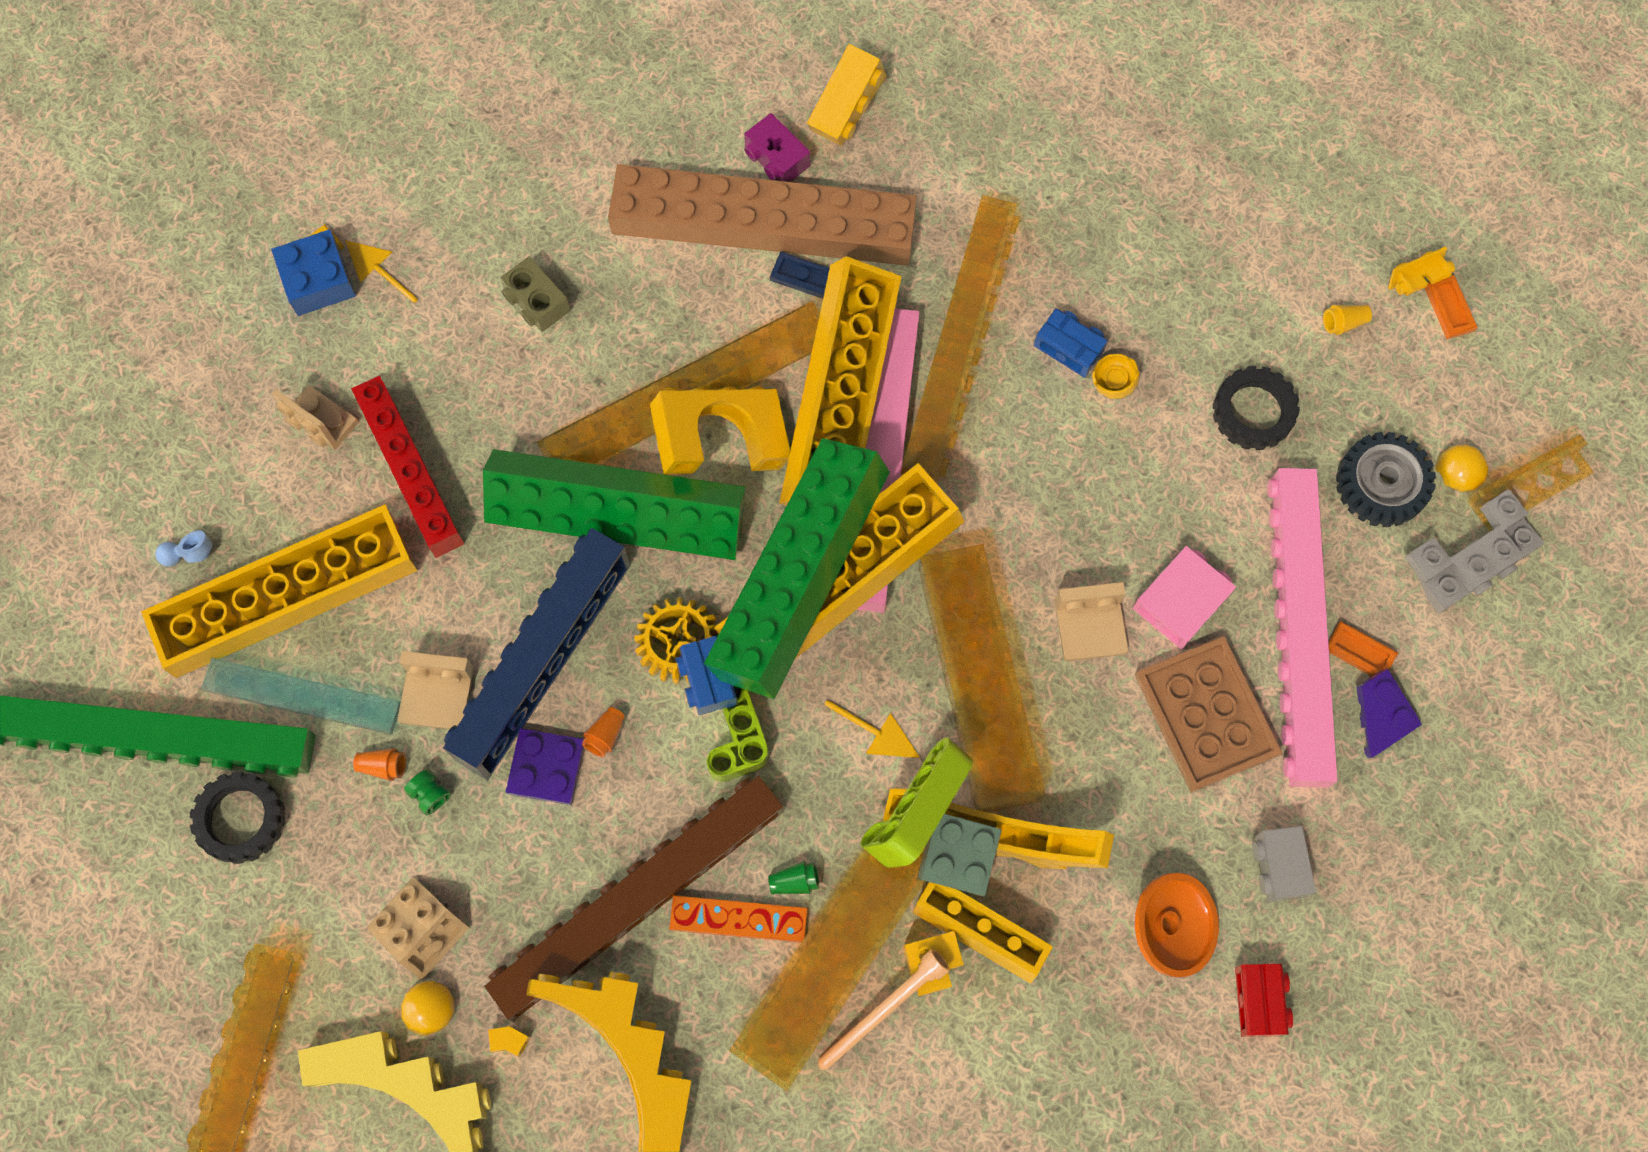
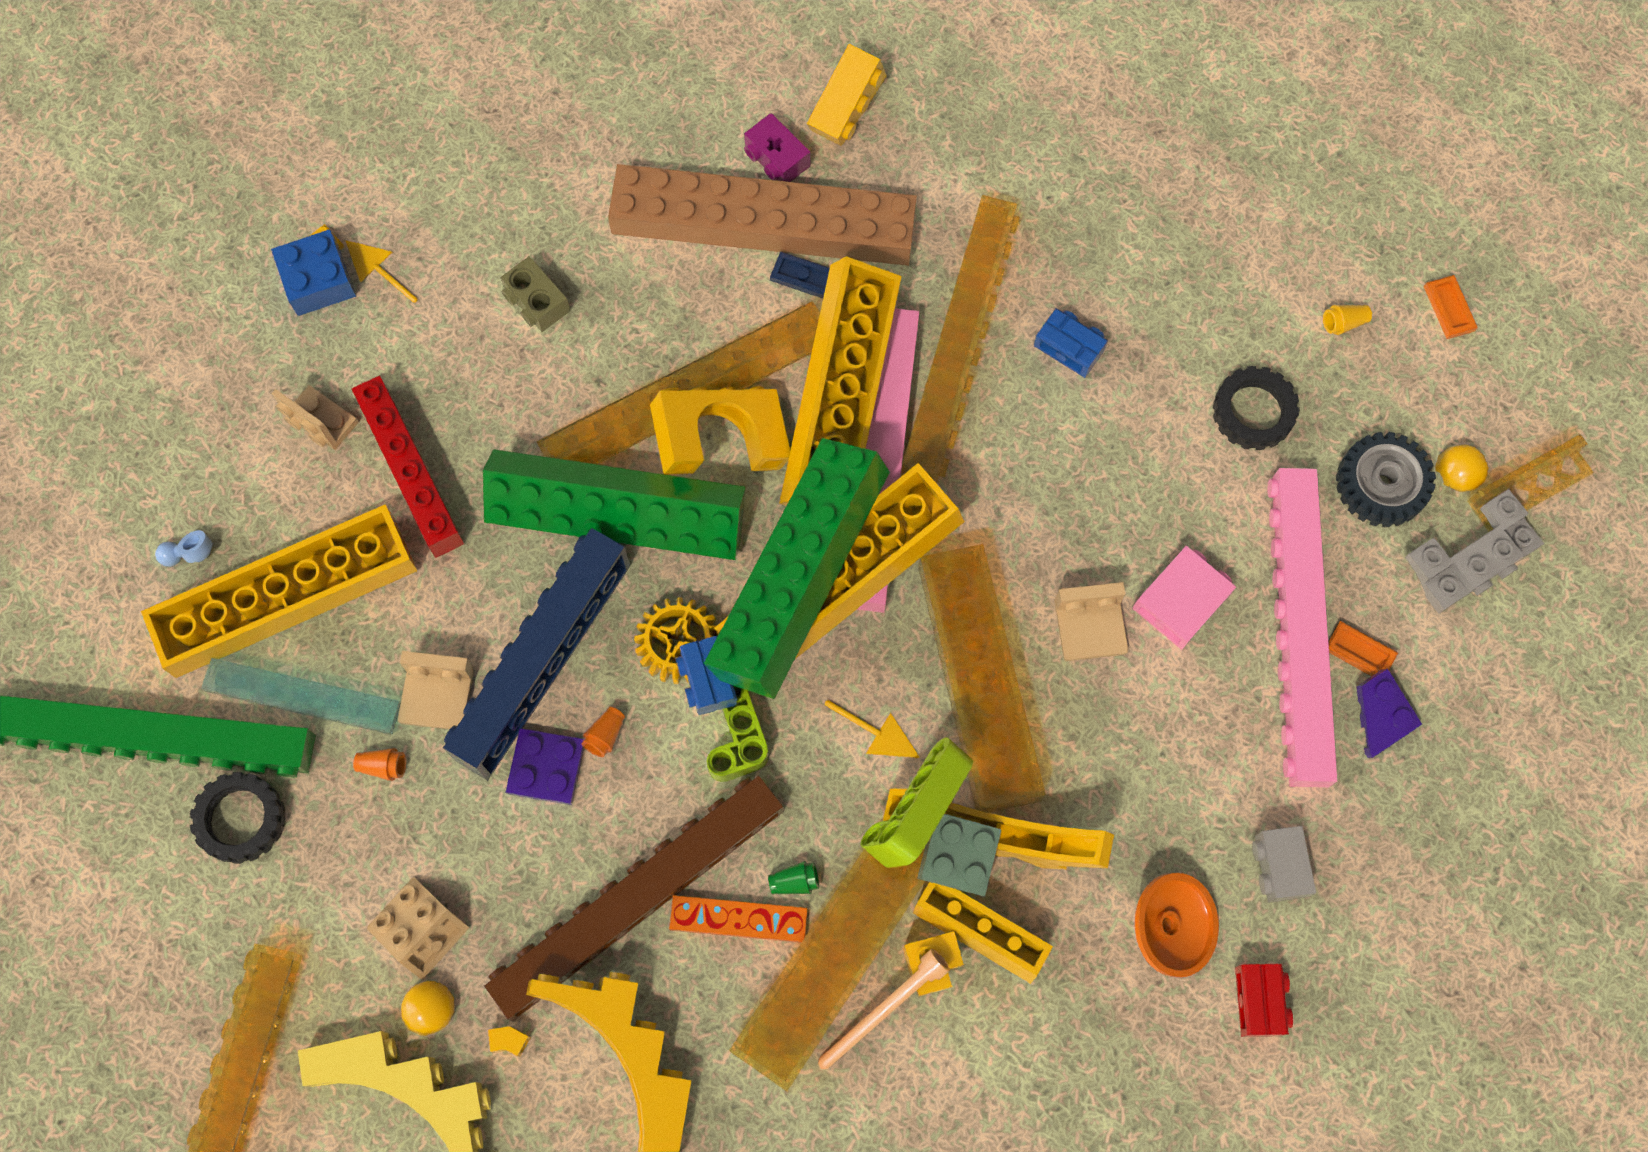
green wheel [404,769,451,816] -> none
yellow hair [1092,354,1140,399] -> none
medium nougat plate [1135,636,1283,793] -> none
yellow hinge [1388,246,1455,296] -> none

